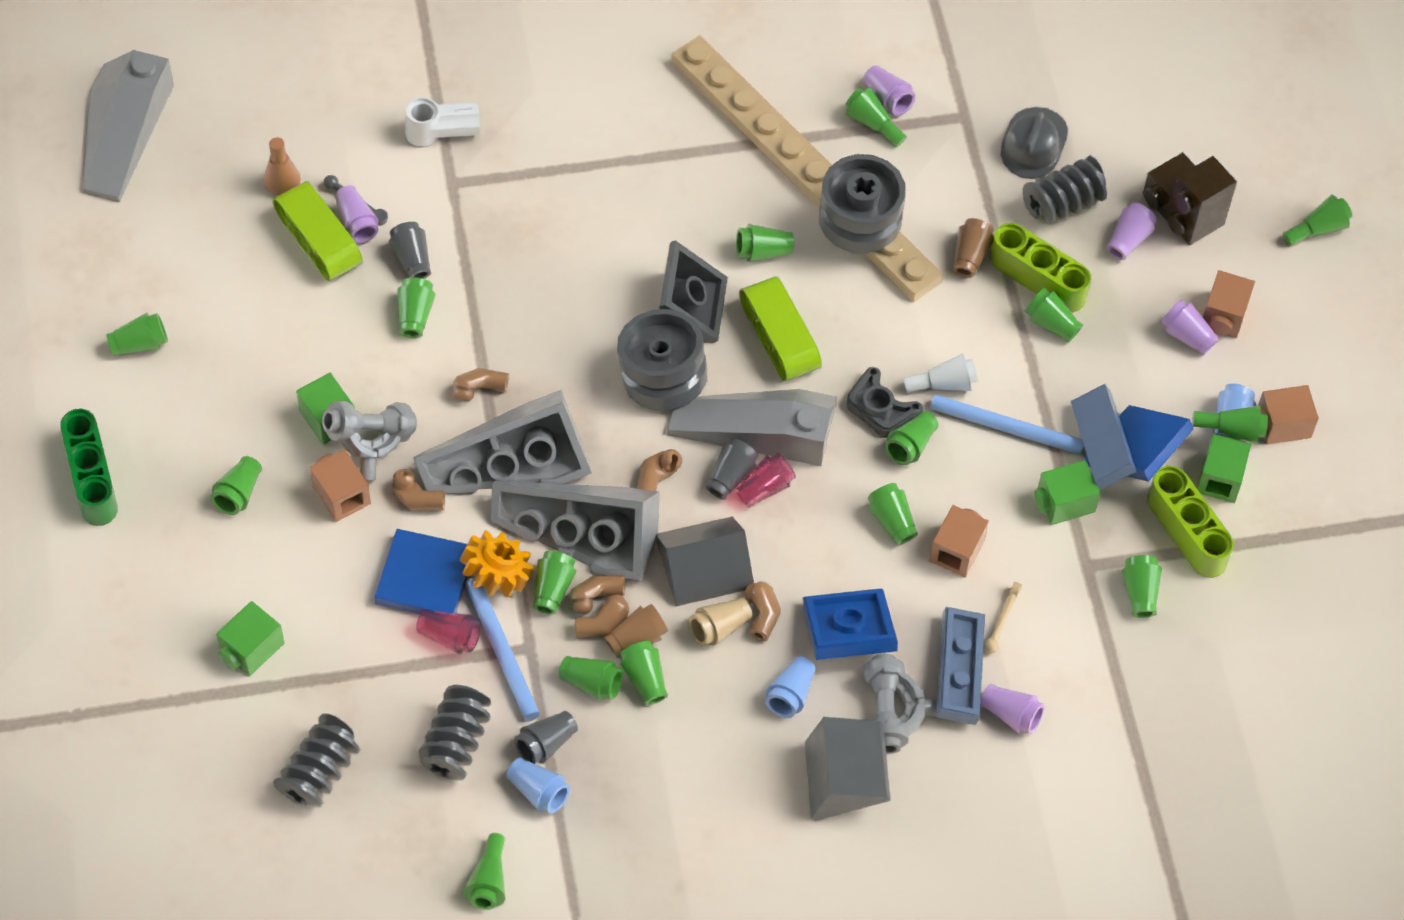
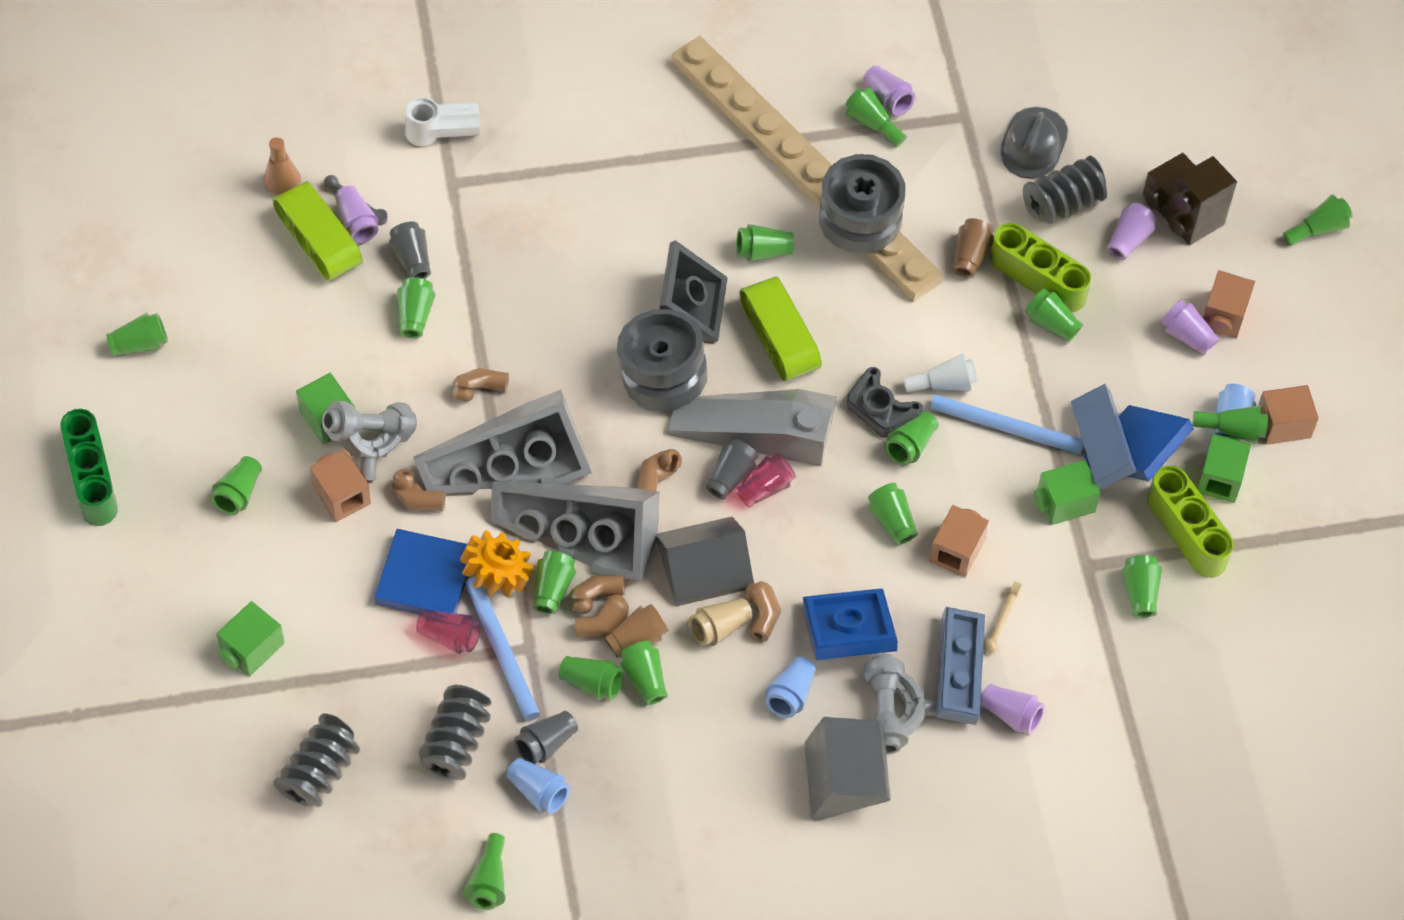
light grey wedge [83,50,174,202] -> none

